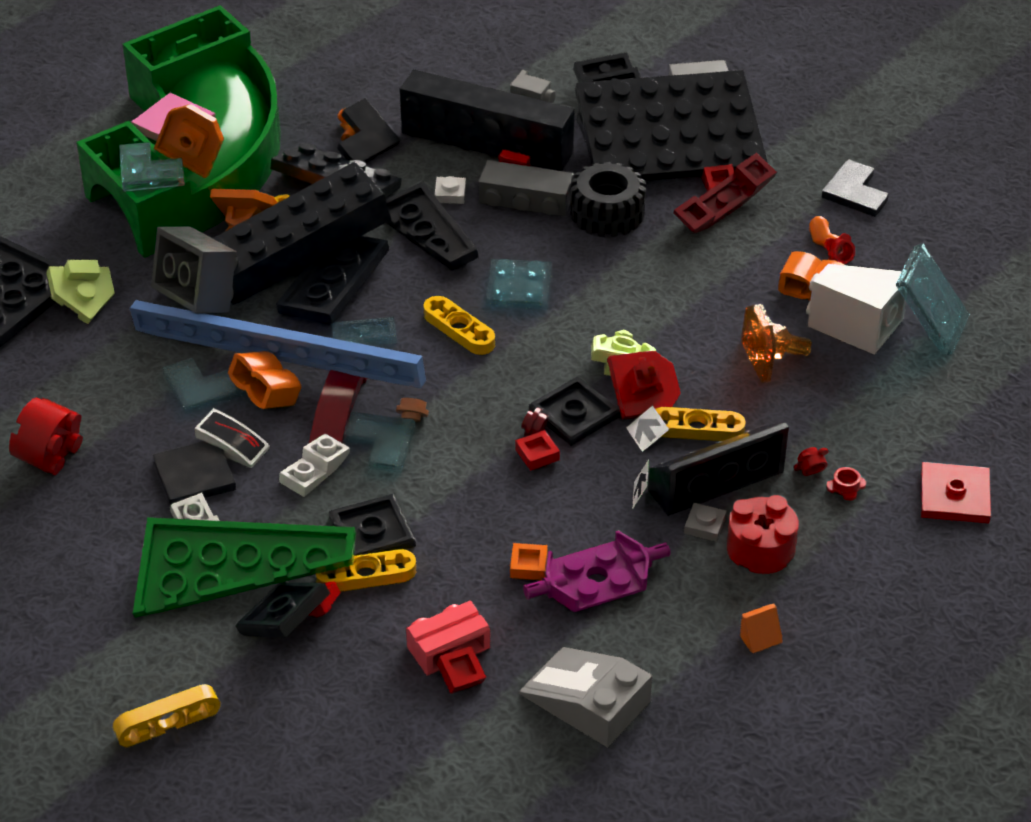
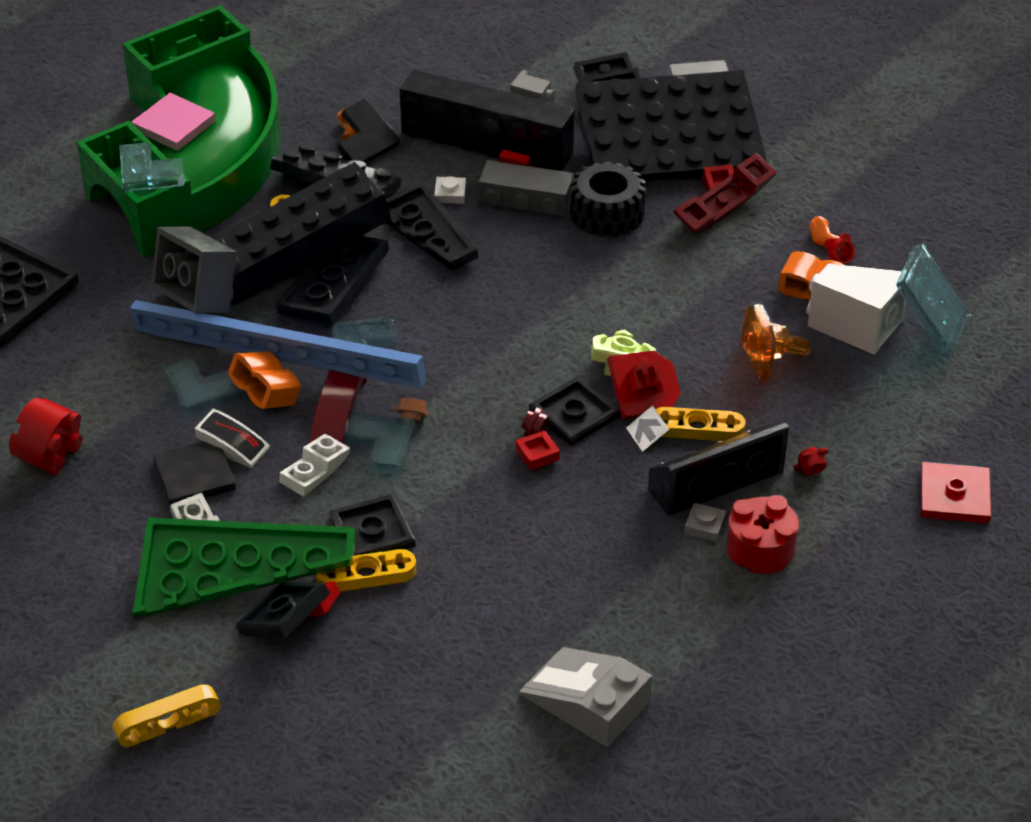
yellowish green plate [46,260,115,324] -> none
orange piece [154,104,224,178] -> none
orange piece [210,189,278,231] -> none
coral brick [406,600,490,676] -> none
yellow beam [424,296,495,355] -> none
red plate [436,646,486,694] -> none
clear light blue plate [486,259,552,310] -> none
orange plate [510,543,548,580] -> none
magenta plate [523,530,670,612] -> none
white sticker [632,459,649,509] -> none
orange slope [740,603,782,653] -> none
tile [822,159,889,217] -> none
red plate [826,467,866,501] -> none

